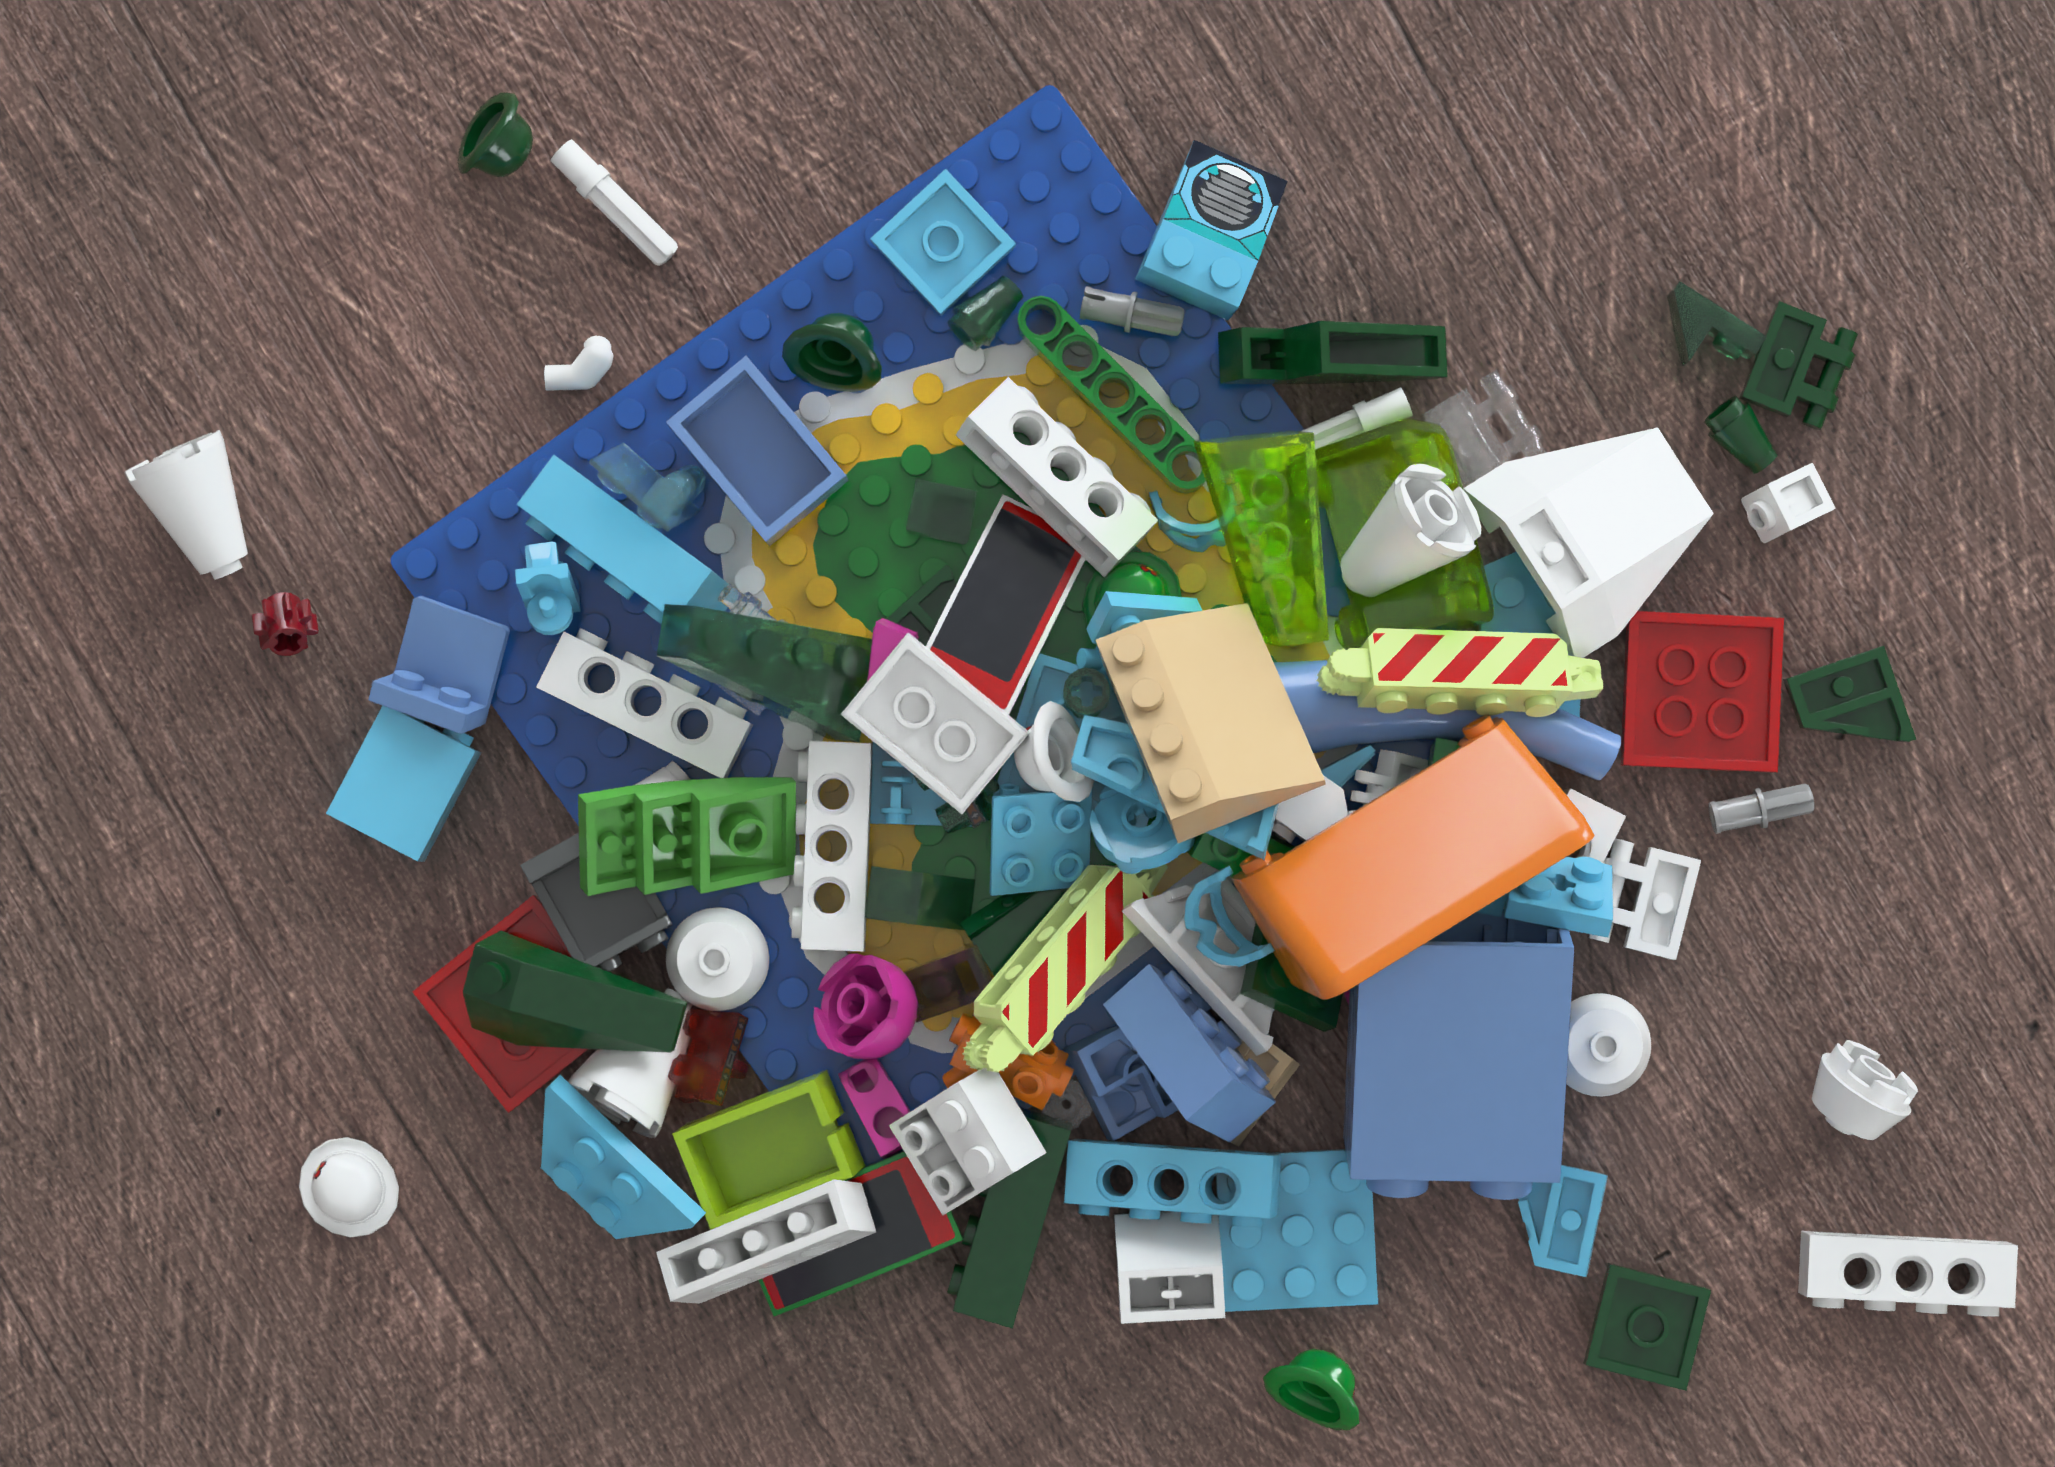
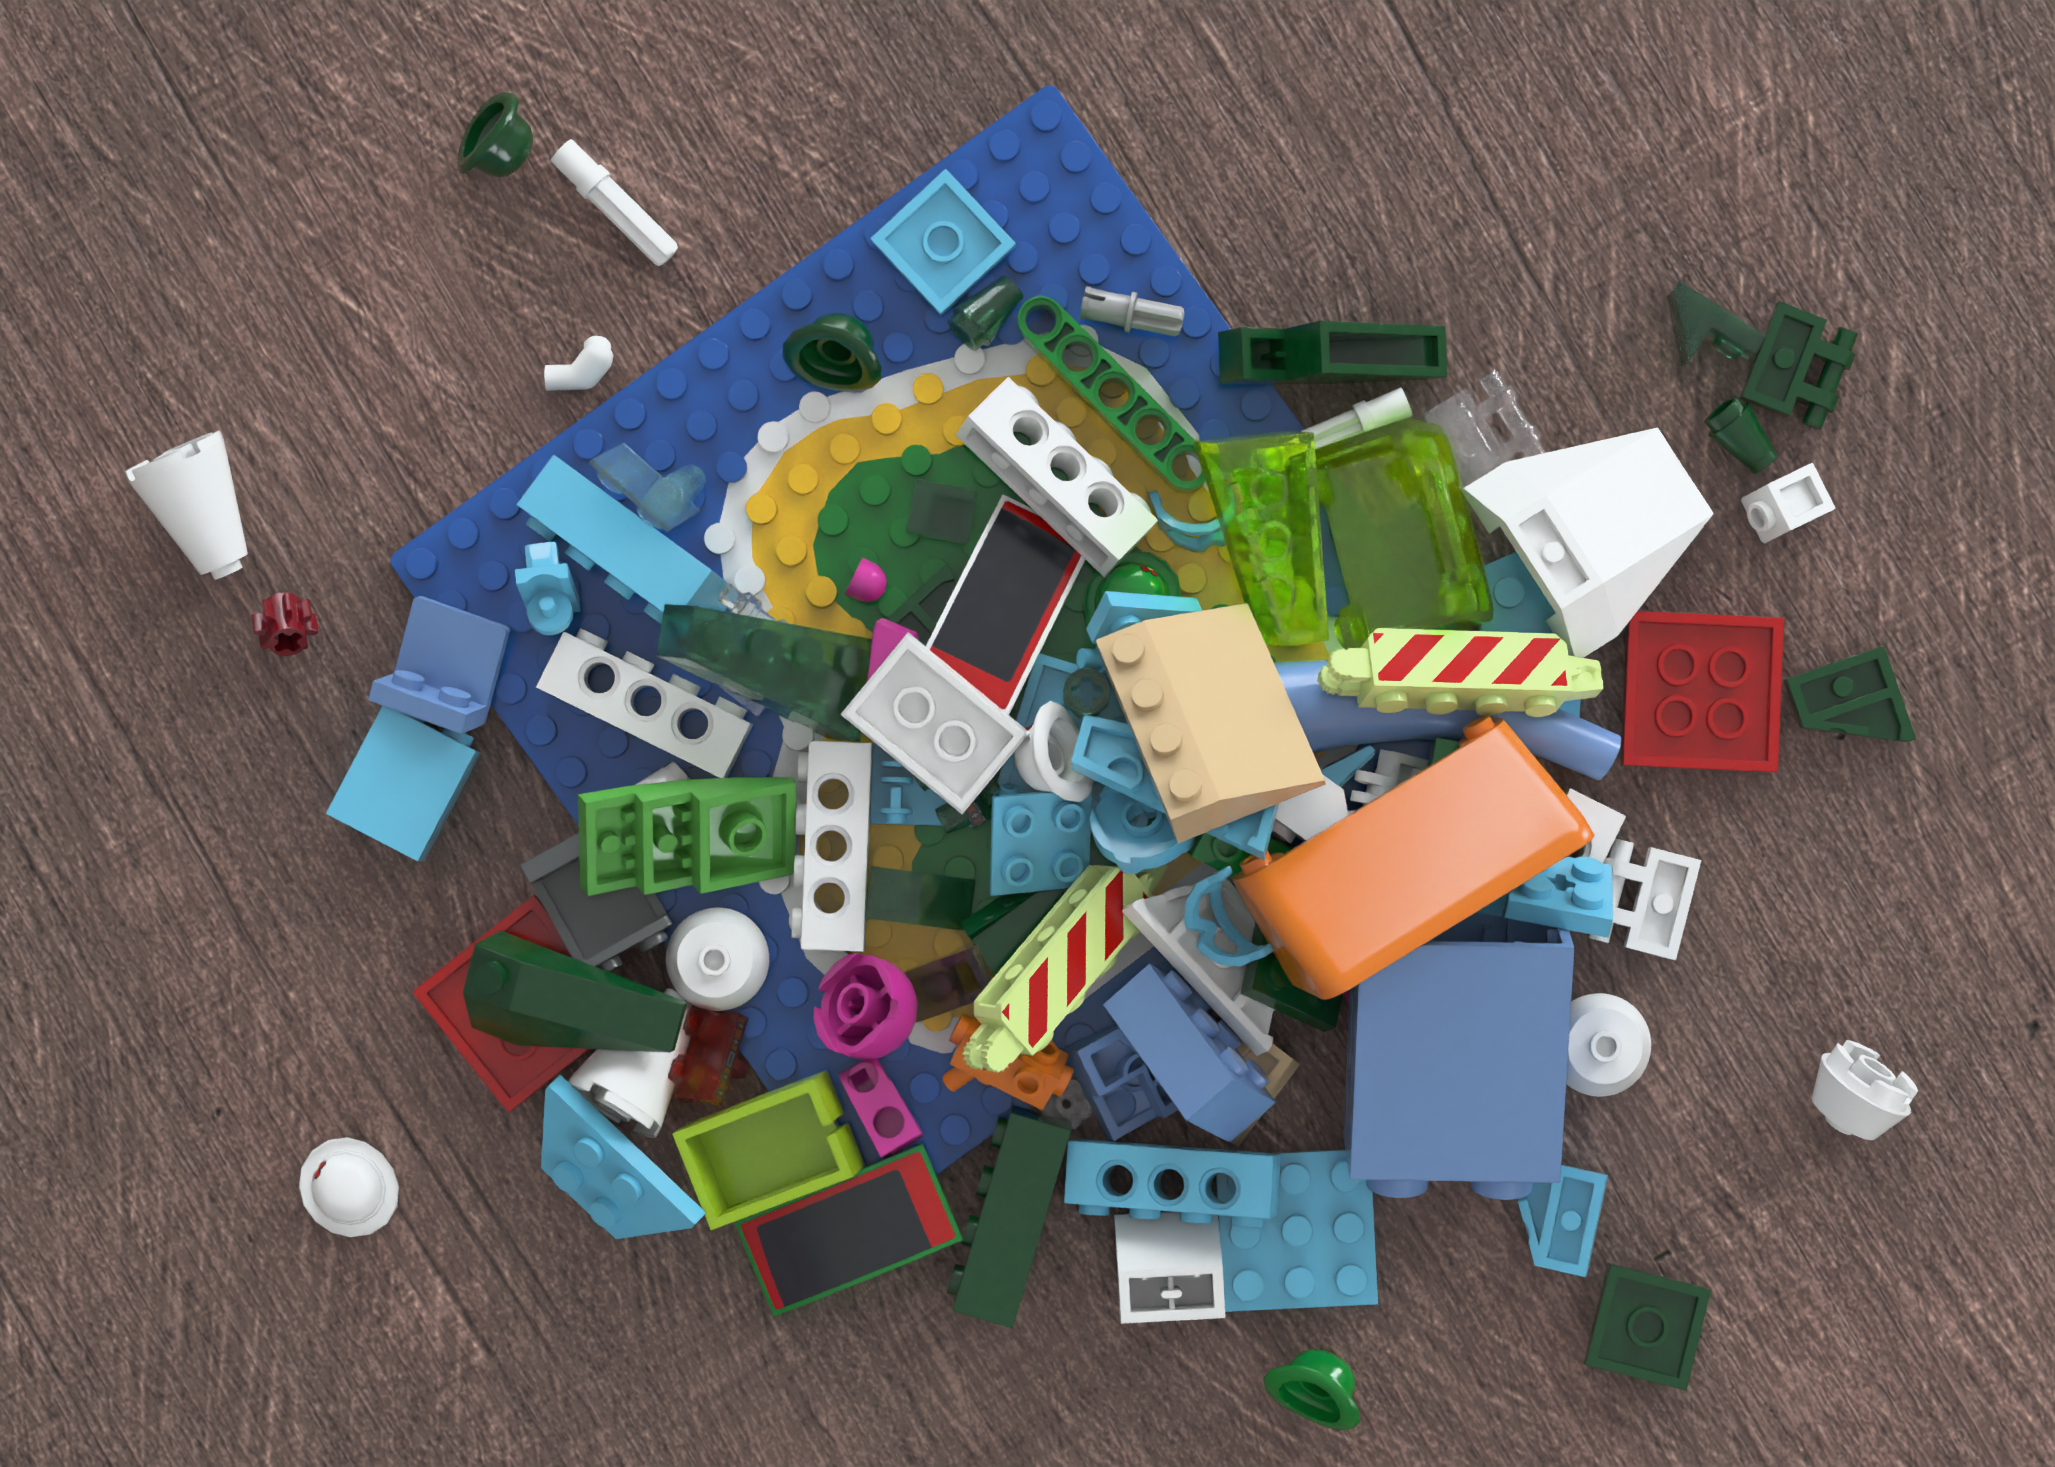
white brick [656,1180,876,1304] -> none
medium blue piece [666,356,849,547] -> none
white slope [889,1068,1047,1215] -> none
slope [1135,140,1288,321] -> none
white cone [1341,464,1481,597] -> none
light grey axle [1708,784,1814,834] -> none
white brick [1798,1231,2018,1316] -> none
none -> dark pink hinge [845,557,887,603]

